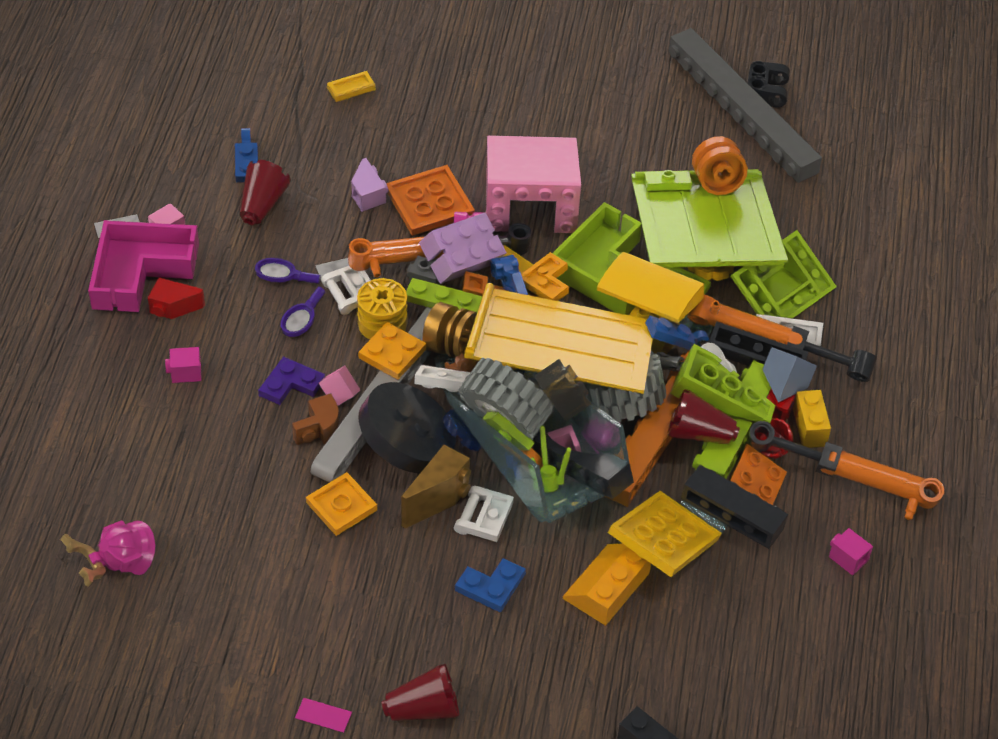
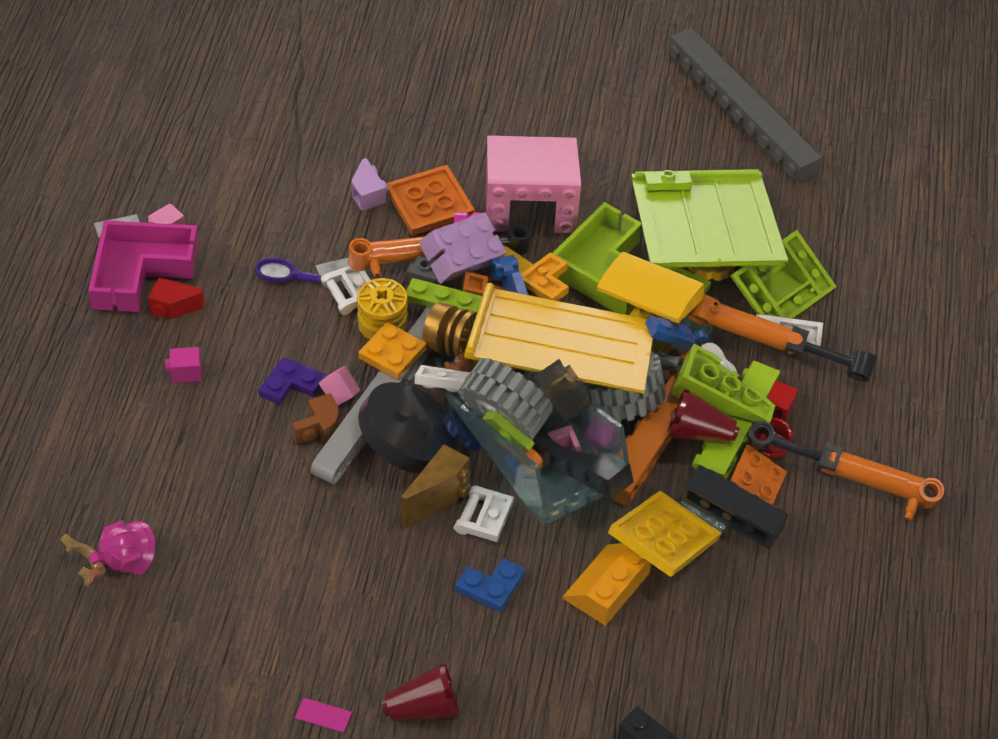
blue plate [235,128,258,183] -> none
dark red cone [240,160,291,225] -> none
dark purple piece [281,287,325,337] -> none
light orange plate [306,472,377,536] -> none
yellow tile [327,71,376,102] -> none
lime plant [530,425,571,492] -> none
orange wheel [692,136,748,195] -> none
black brick [709,321,808,366] -> none
black piece [747,61,790,107] -> none
sand blue slope [762,347,817,402] -> none
yellow brick [793,390,831,448] -> none
dark pink brick [829,528,873,575] -> none

